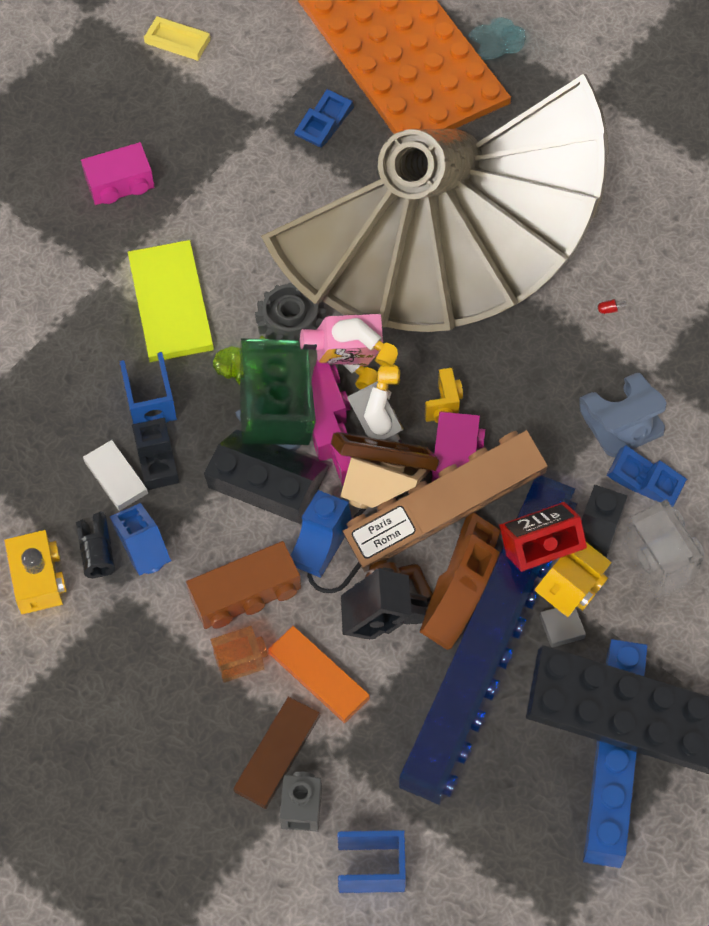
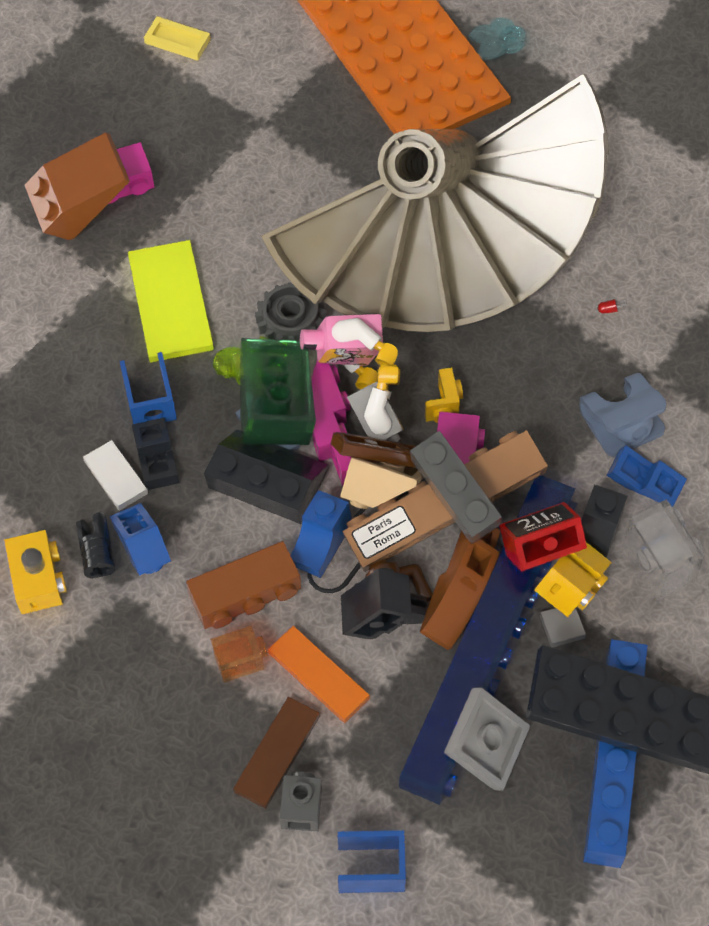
blue slope [294,89,354,148] -> none
none -> dark orange slope [24,132,130,240]
none -> dark grey brick [410,431,502,545]
none -> light grey tile [444,688,530,790]

